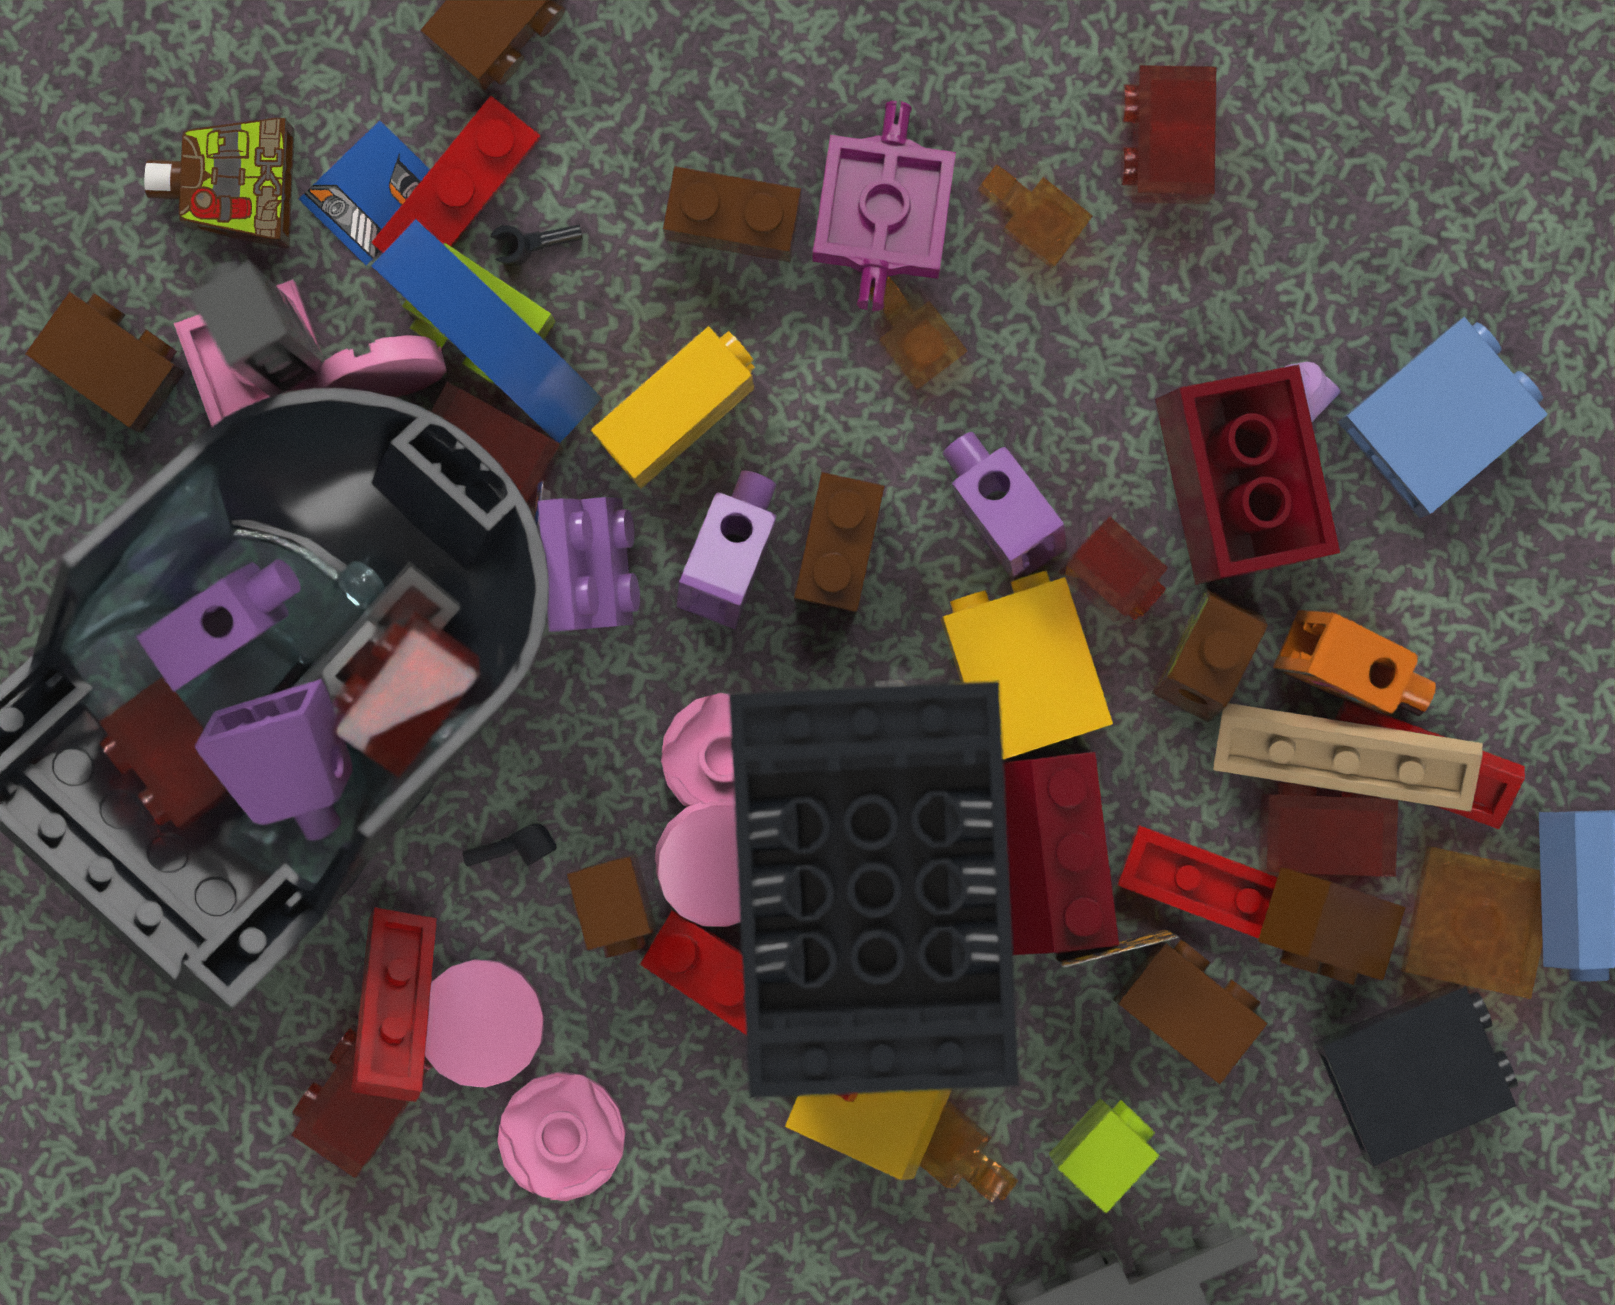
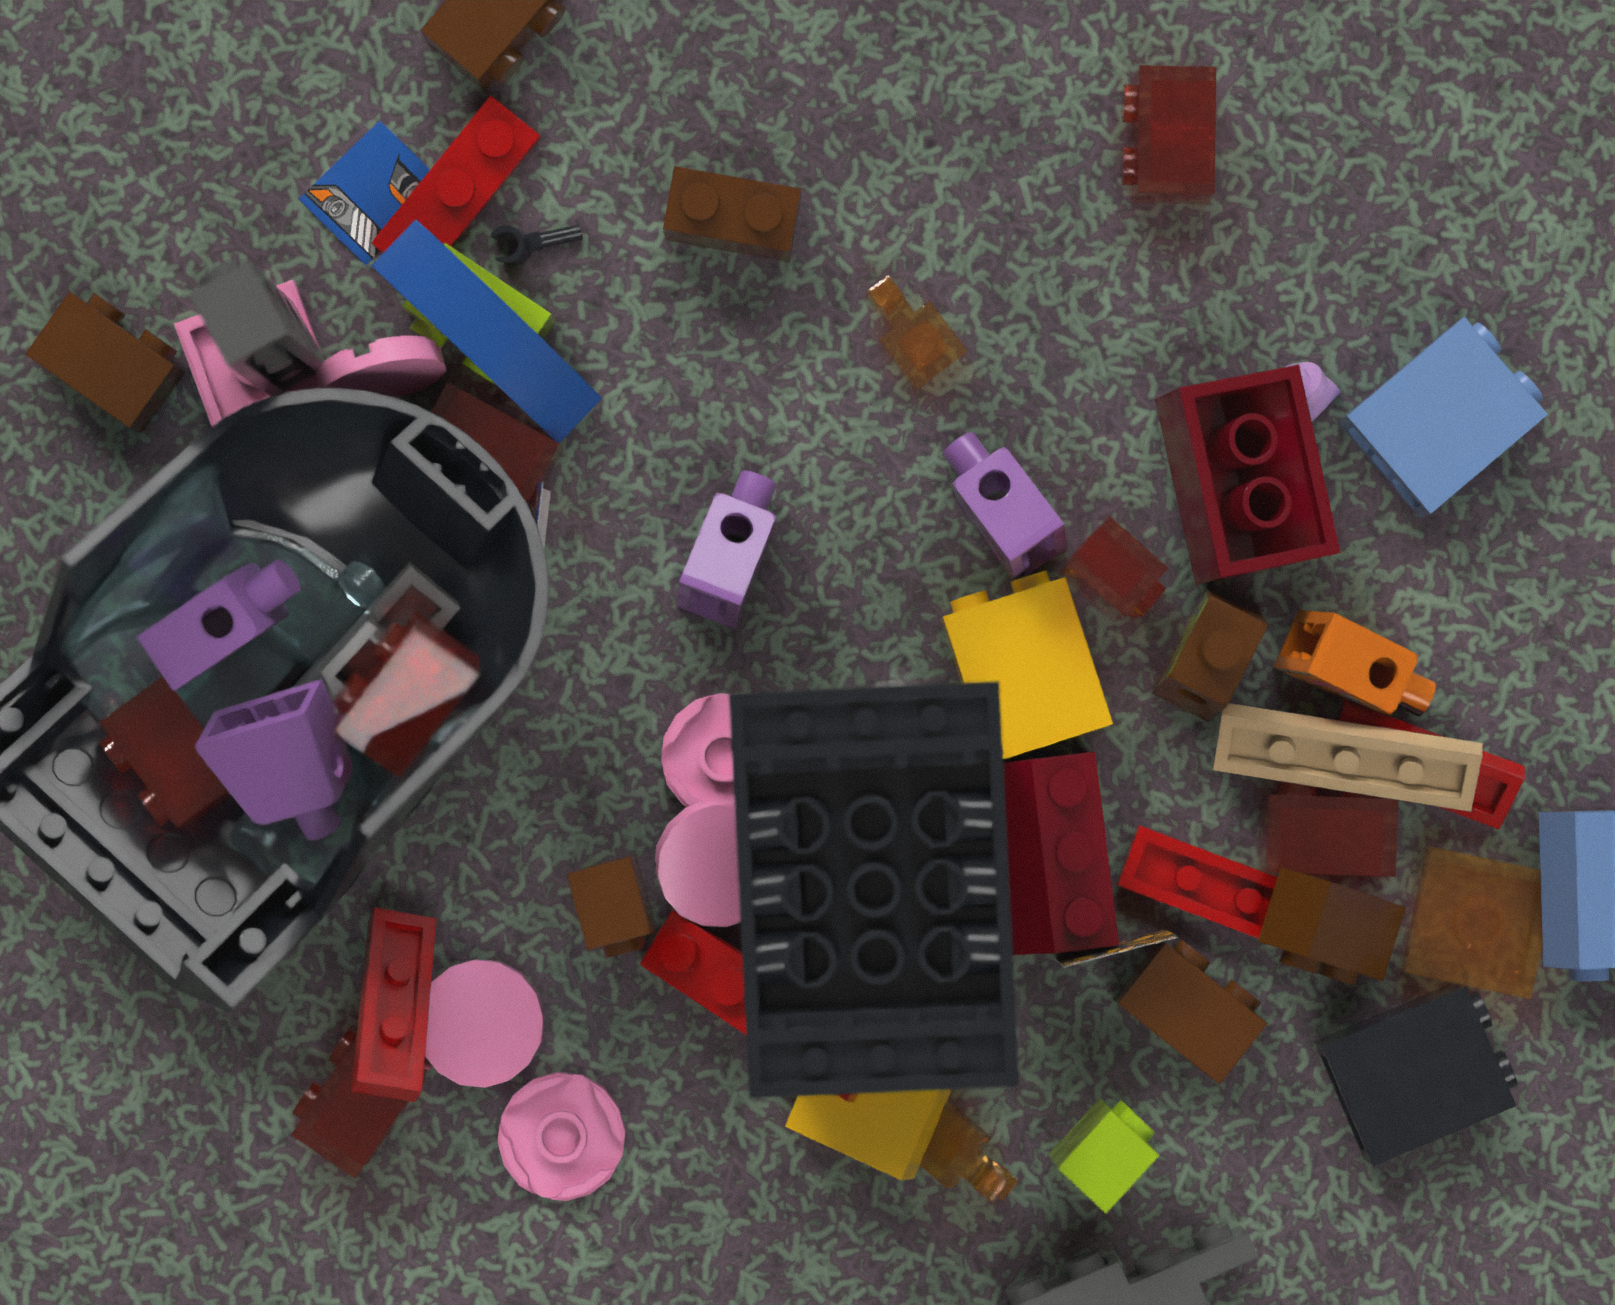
torso [144,118,295,248] -> none
black hand [463,823,557,867] -> none
medium lavender plate [538,497,640,632] -> none
yellow brick [591,326,755,489] -> none
reddish brown brick [794,472,884,615] -> none
magenta plate [812,101,956,311] -> none
clear orange plate [977,164,1093,269] -> none

